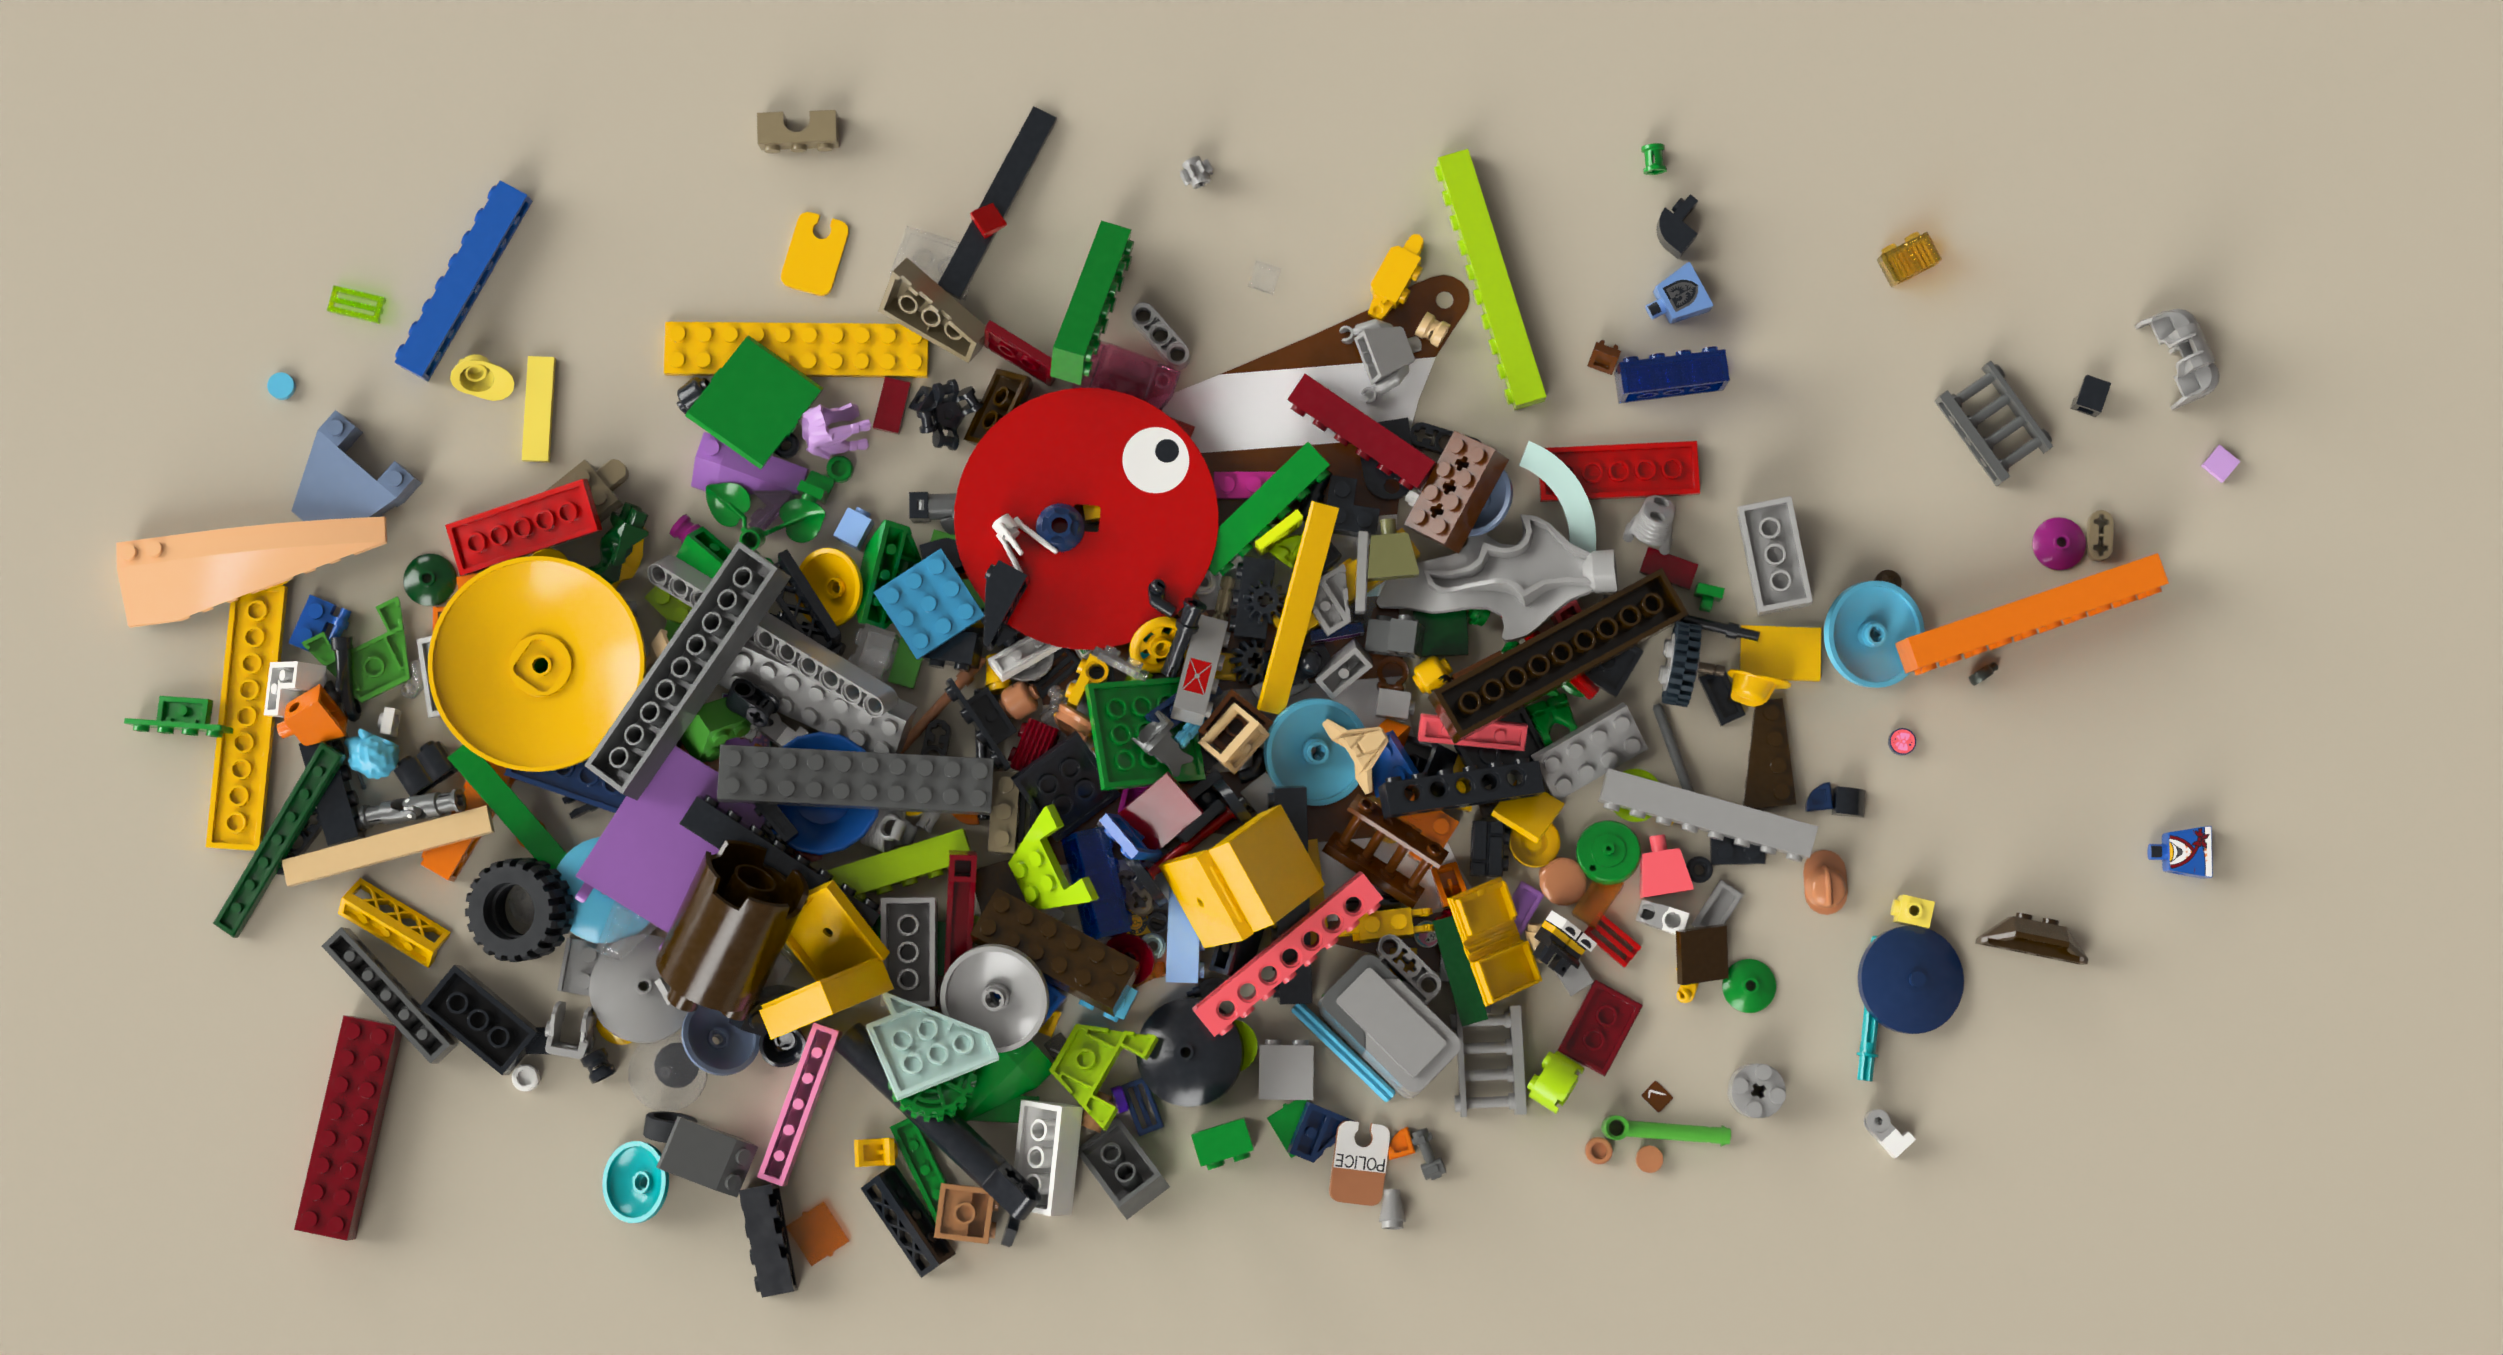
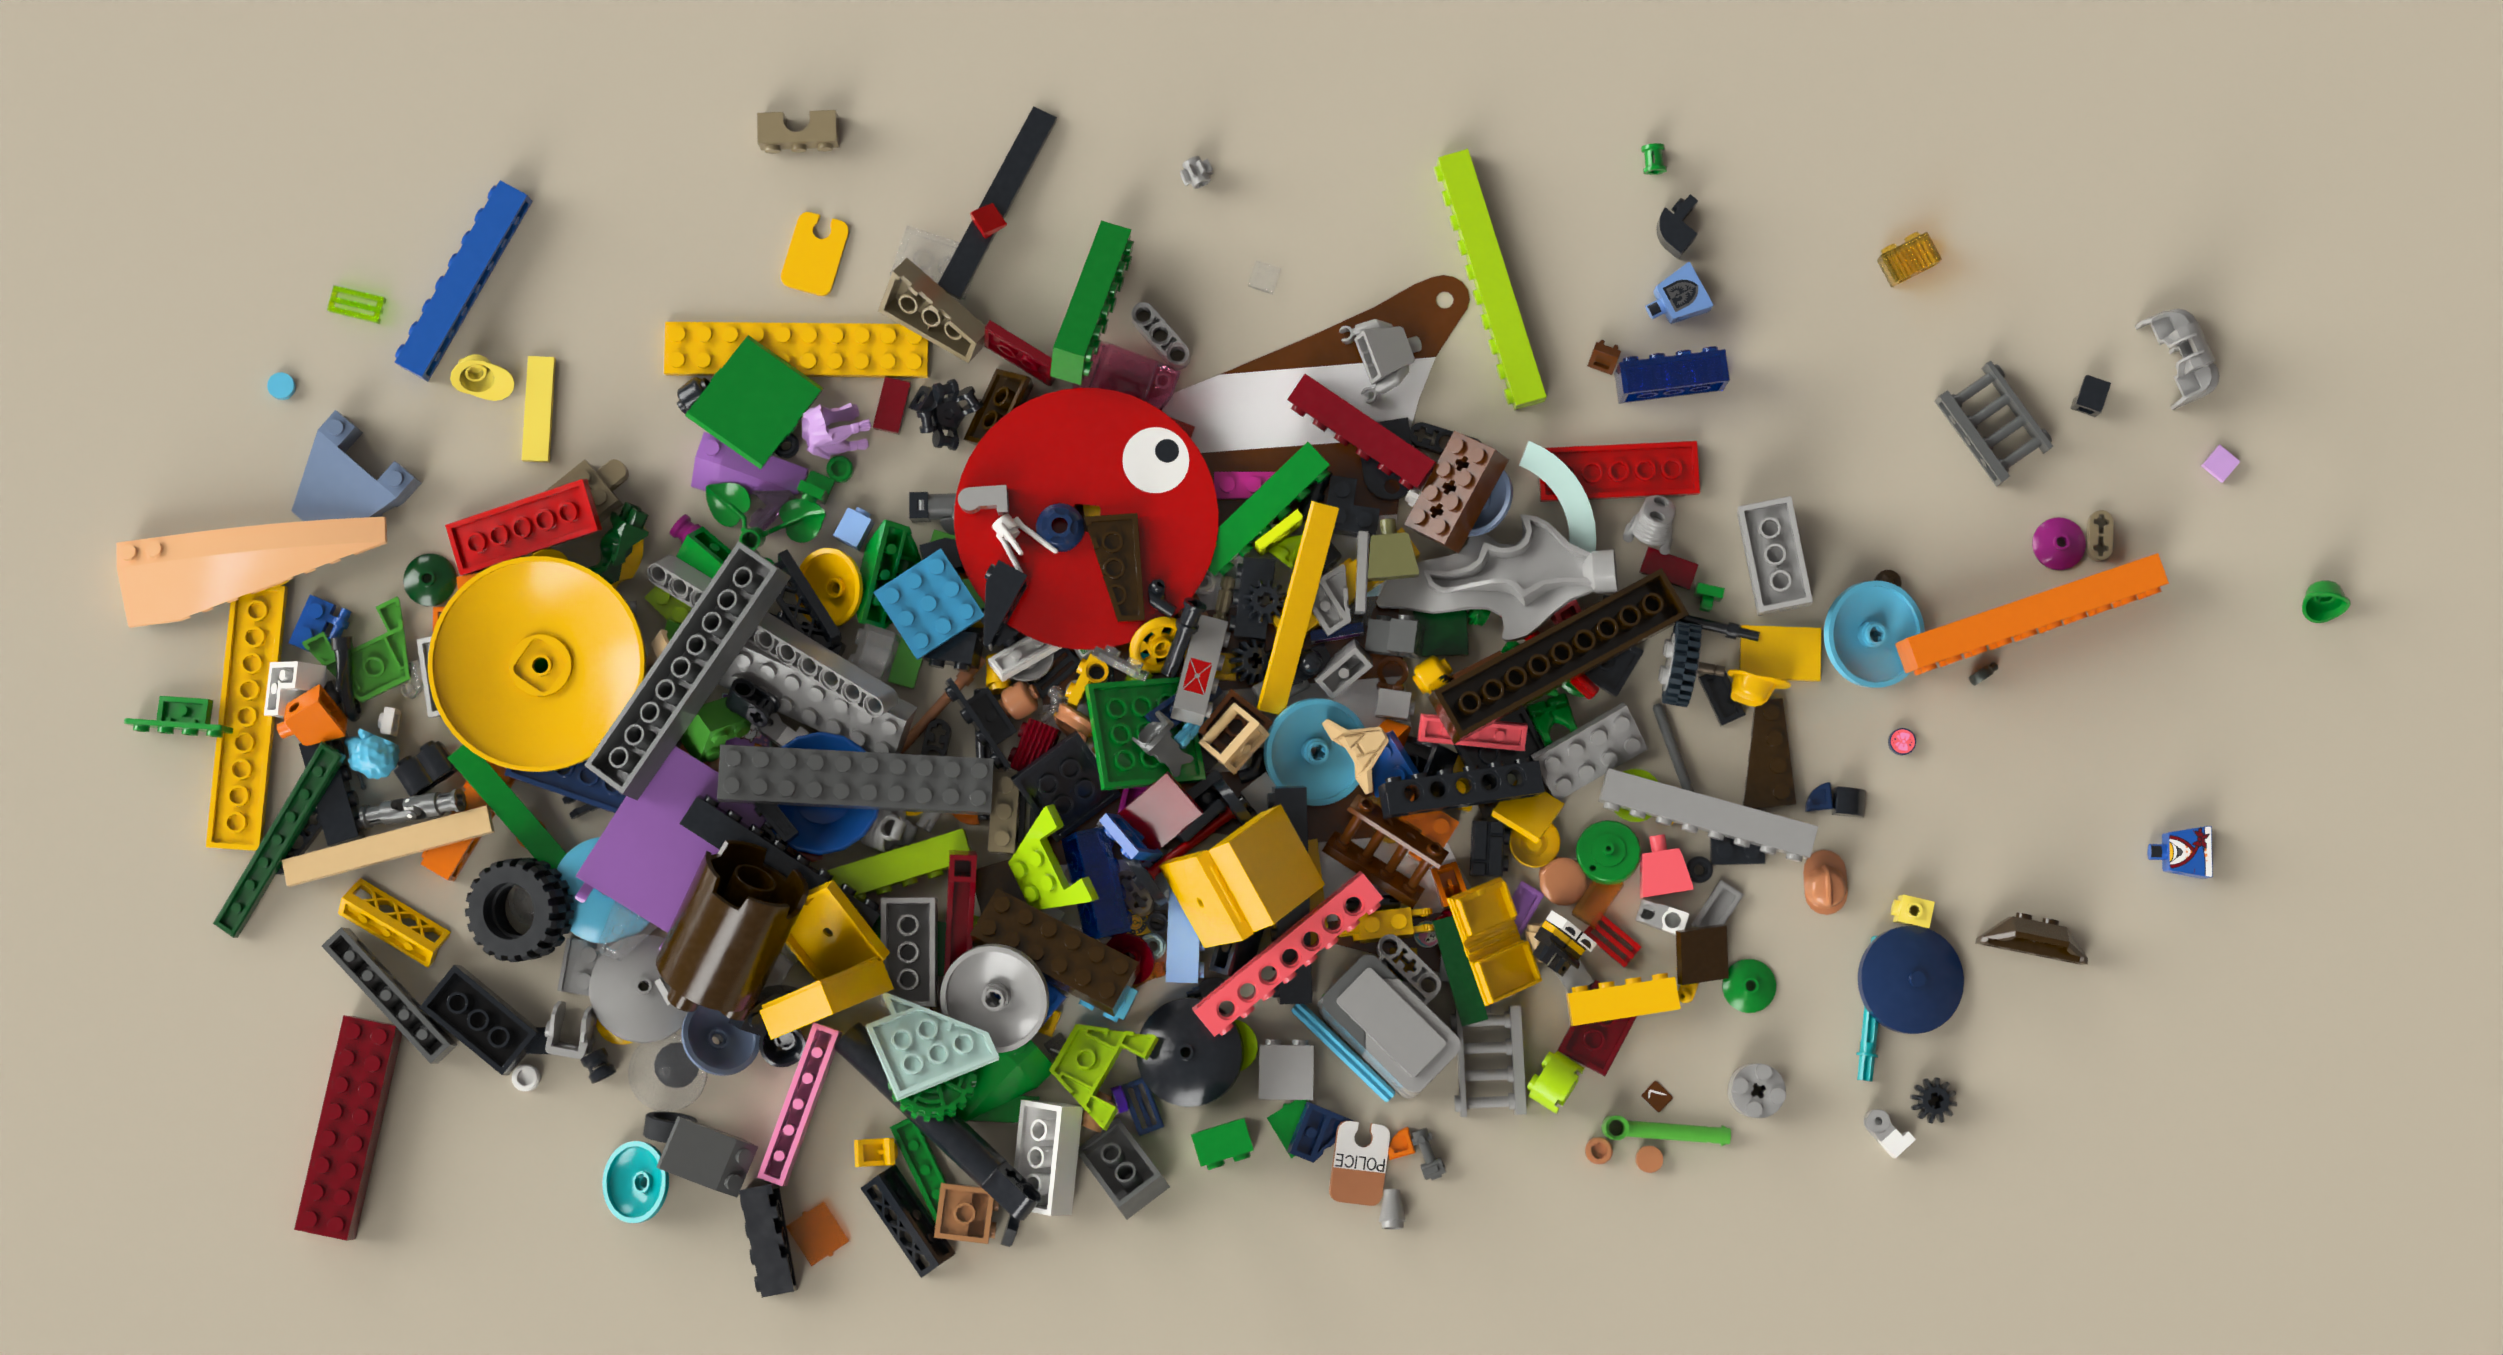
yellow hinge [1368,234,1424,321] -> none
tan wheel [1415,312,1450,348] -> none
none -> light grey leg [958,485,1009,515]
none -> dark brown wing [1084,513,1145,623]
none -> yellow brick [1566,973,1681,1026]
none -> black gear [1910,1077,1957,1124]
none -> green helmet [2302,580,2351,623]

